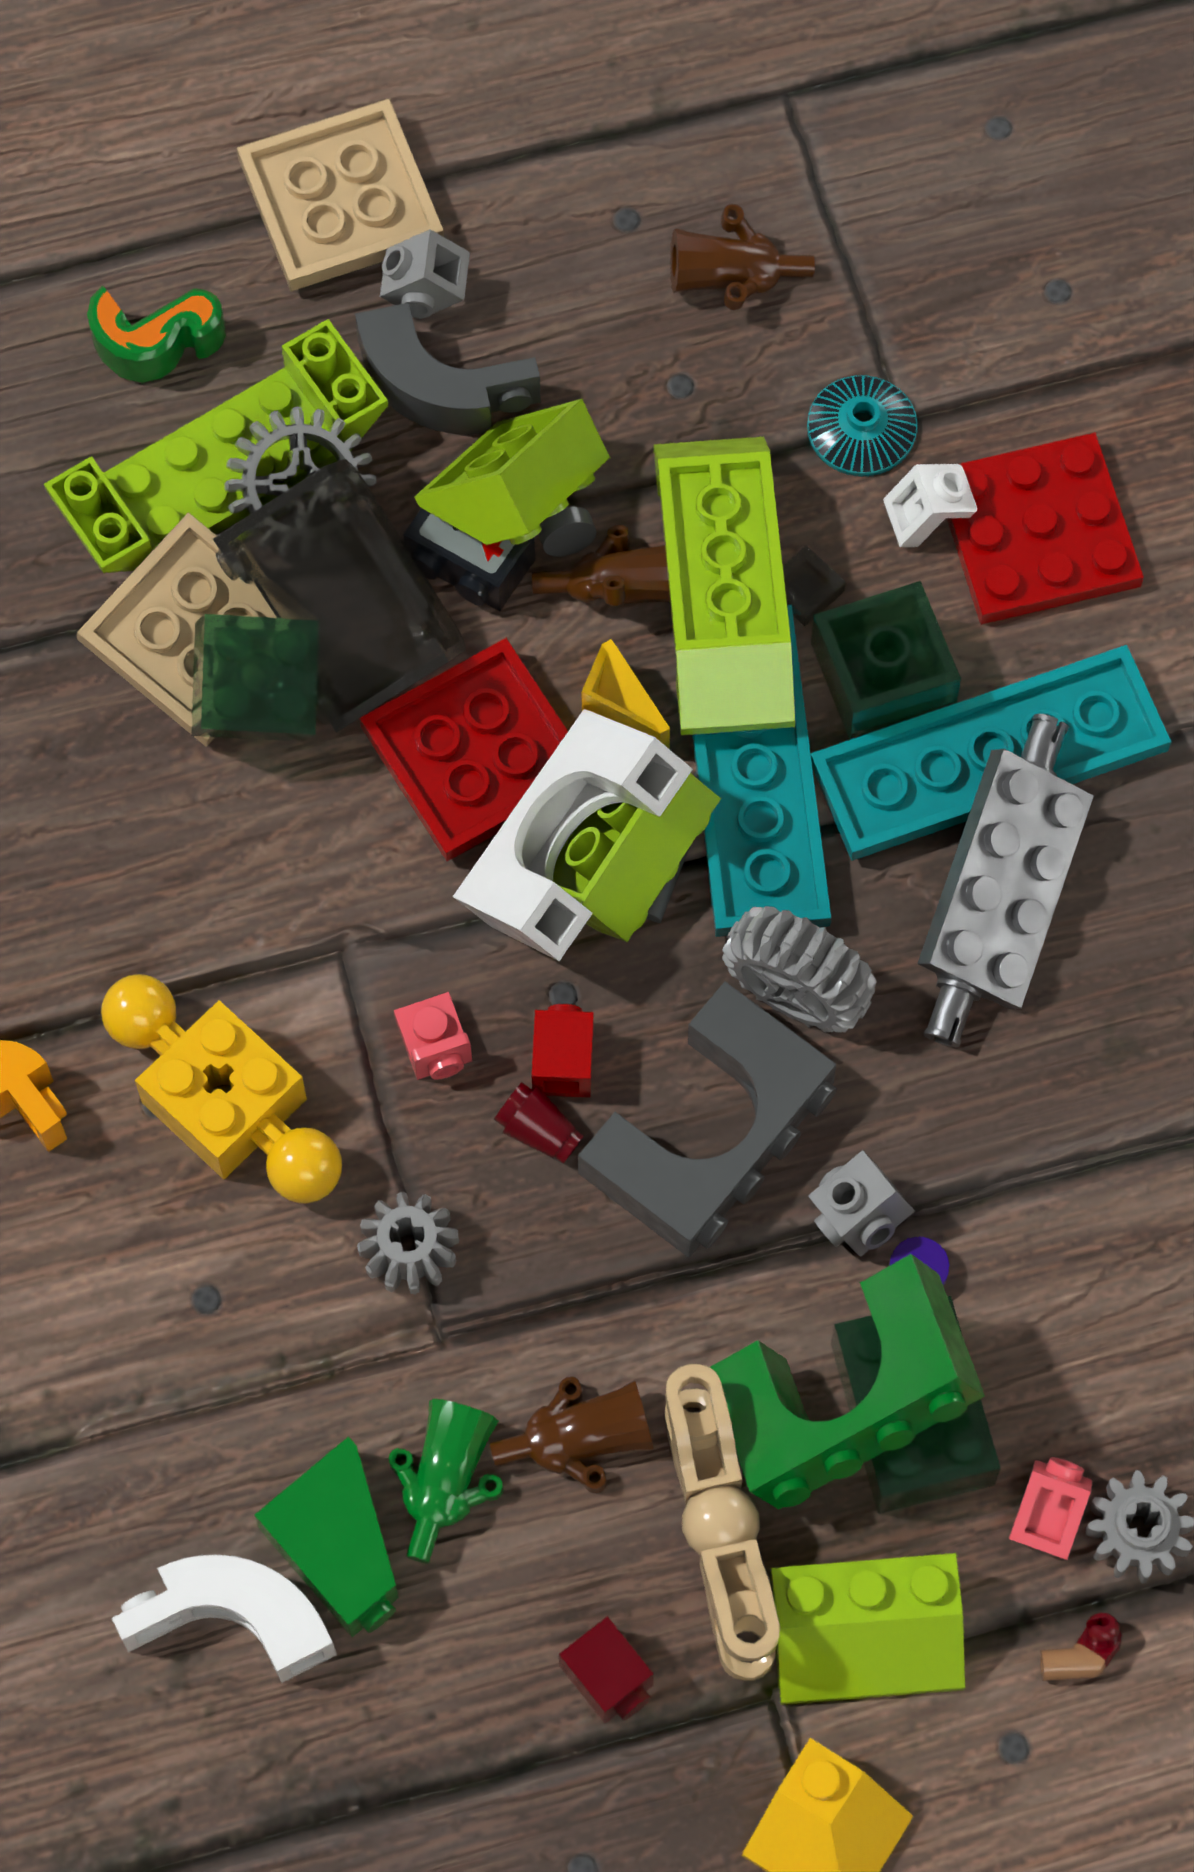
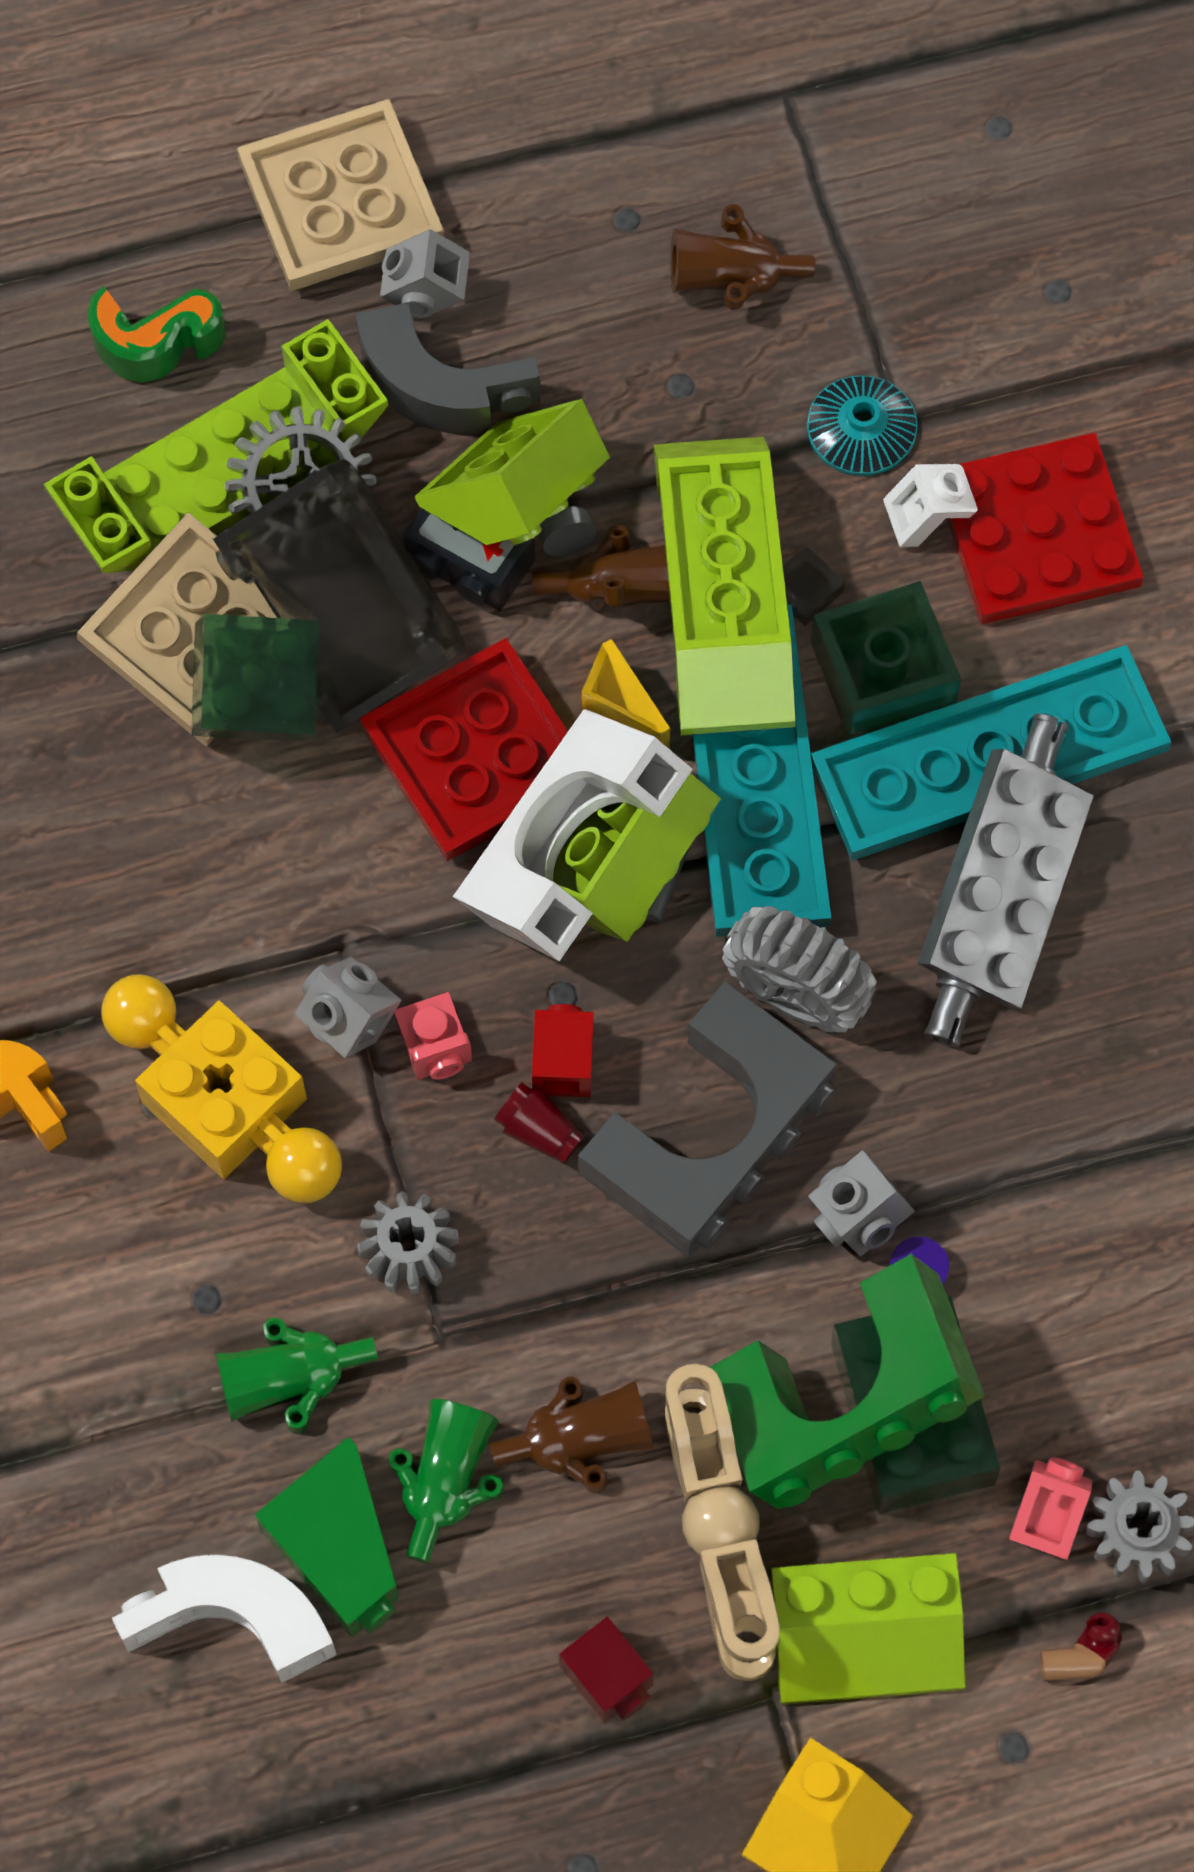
none -> green piece [215,1318,378,1434]
none -> light grey brick [294,956,402,1058]

